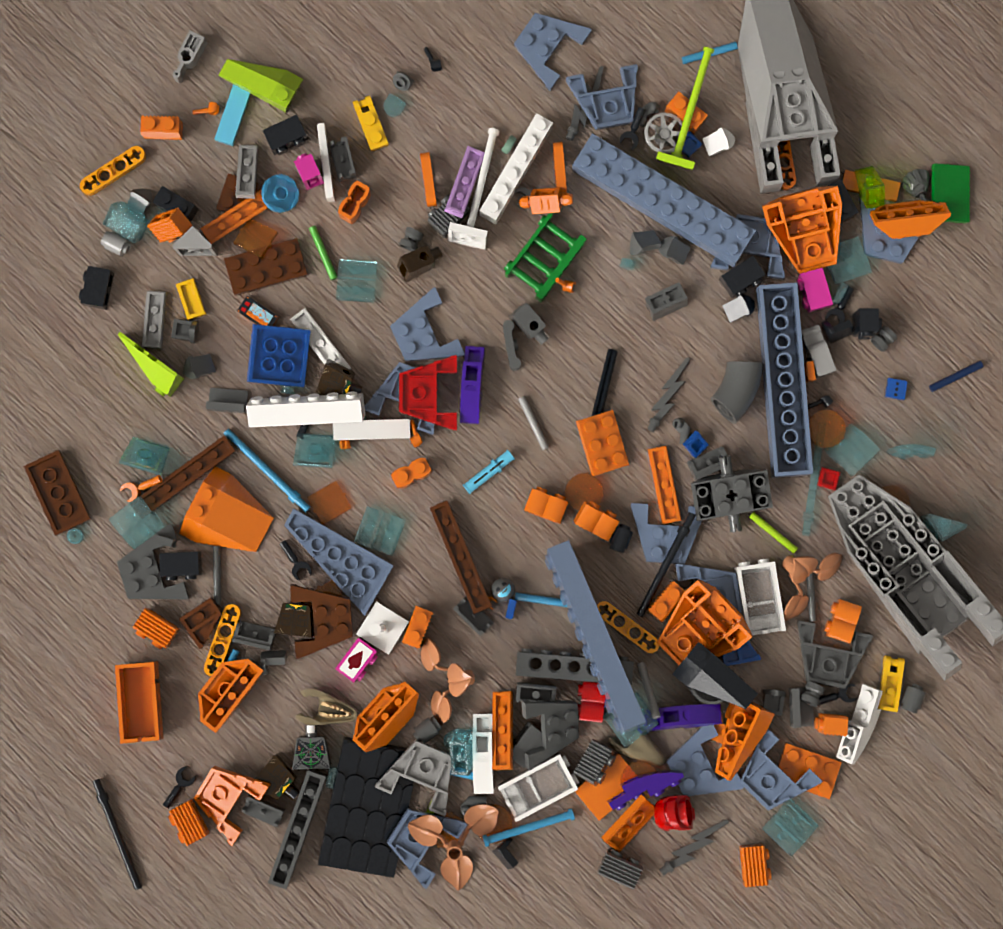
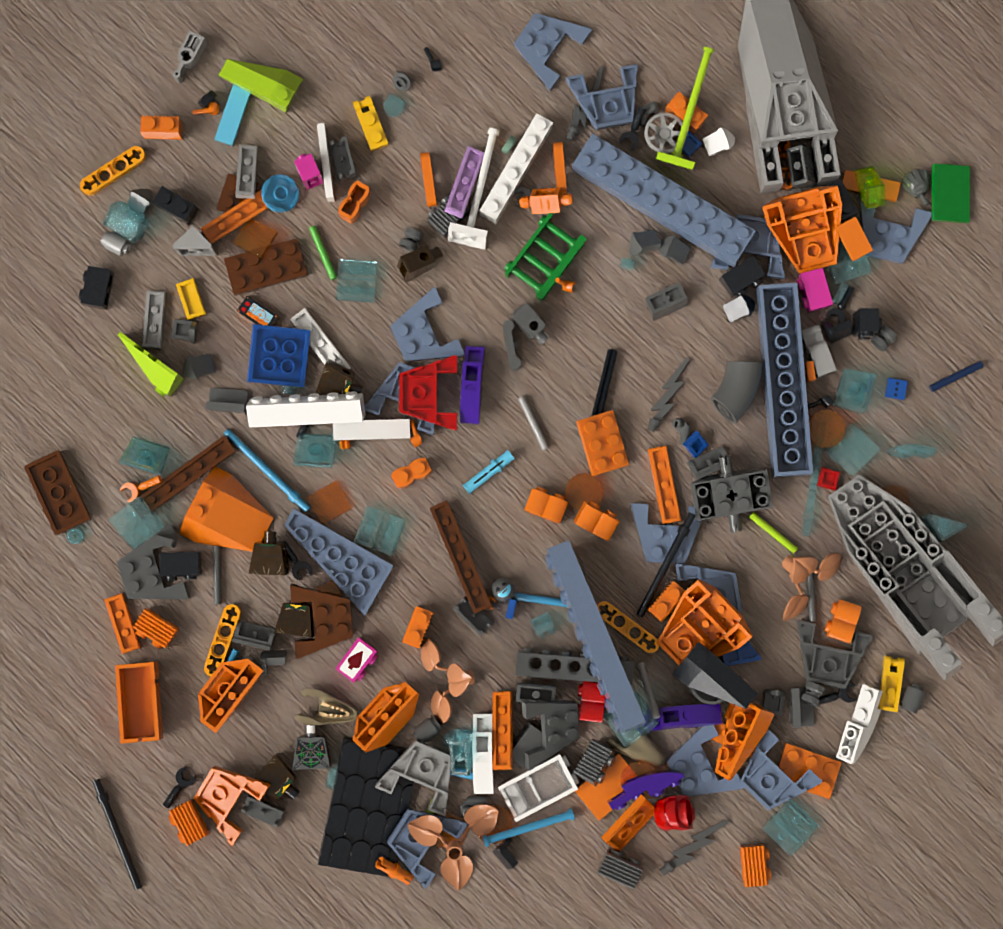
orange brick [147,207,192,243] -> none
reddish brown wing [179,597,222,649] -> none
black brick [262,114,308,155] -> none
dark grey brick [268,769,328,889] -> none
white tile [356,601,409,655] -> none
black brick [609,524,633,554] -> none
dark azure bar [681,42,738,64] -> none
clear door [734,559,786,635] -> none
orange brick [814,713,848,736] -> none
orange wedge [870,200,951,239] -> none
none -> orange tile [104,593,141,654]
none -> black tile [197,90,217,108]
none -> dark brown torso [249,531,290,576]
none -> orange pin [375,857,414,885]
none -> clear light blue tile [530,612,554,639]
none -> dark grey brick [786,145,818,189]
none -> clear light blue slope [833,369,877,414]
none -> orange panel [835,217,873,262]

